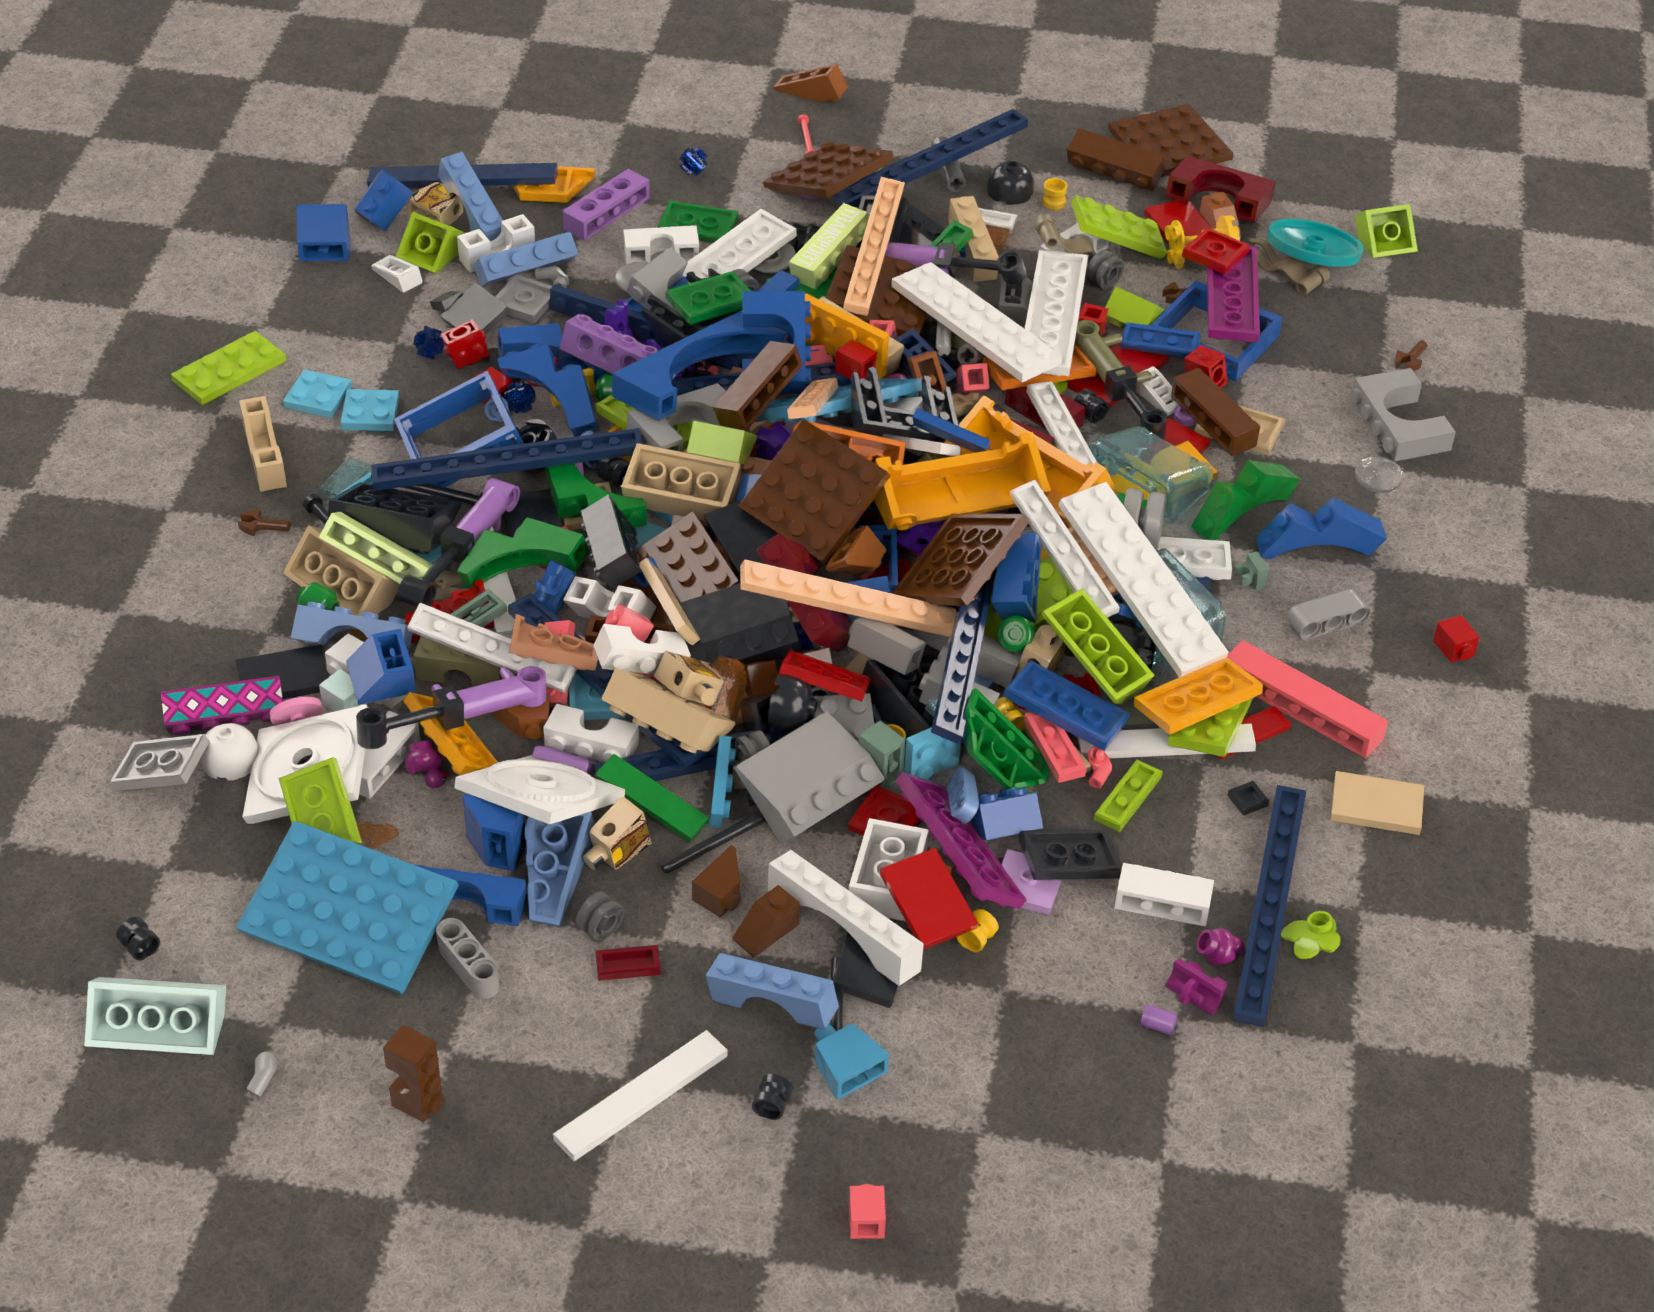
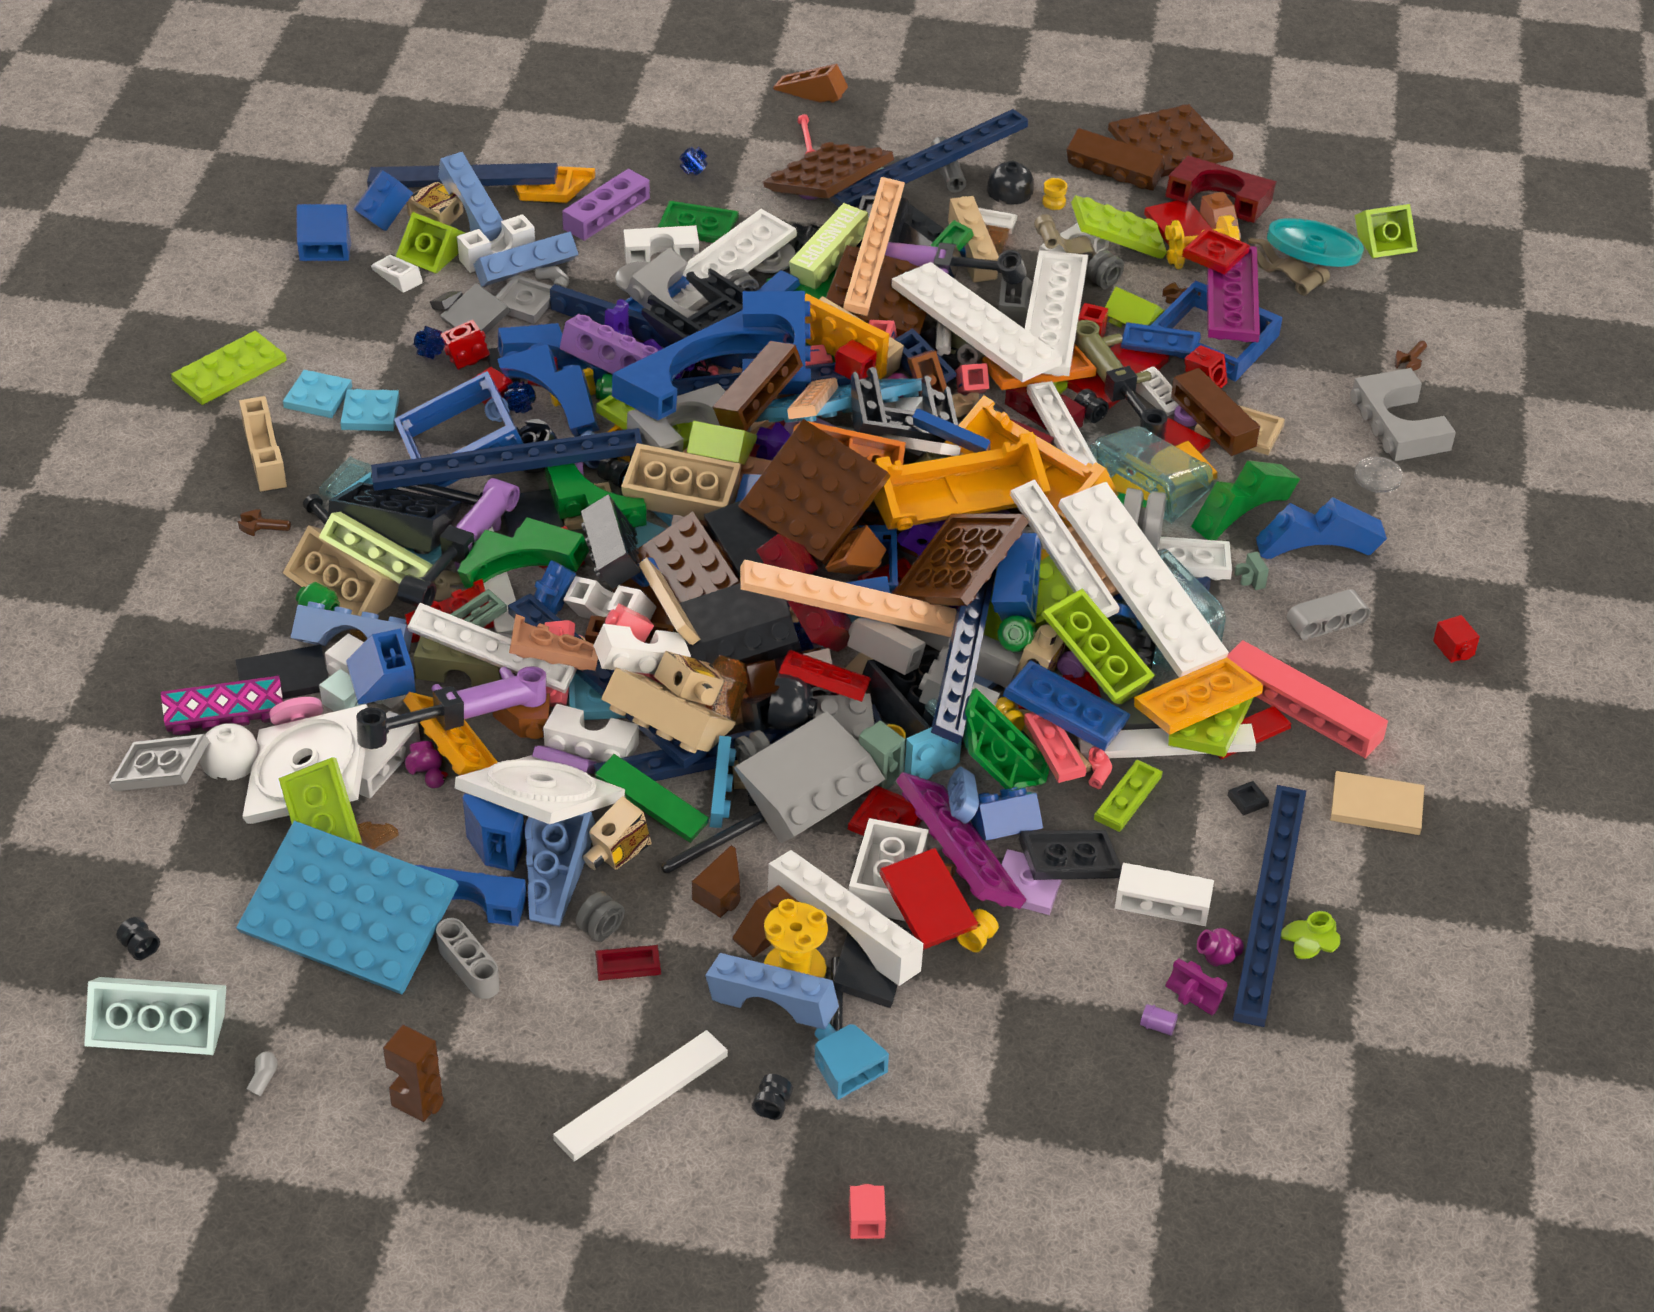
green tile [666,271,751,325] -> none
none -> yellow piece [764,899,828,979]
none -> medium lavender tile [1057,651,1086,678]

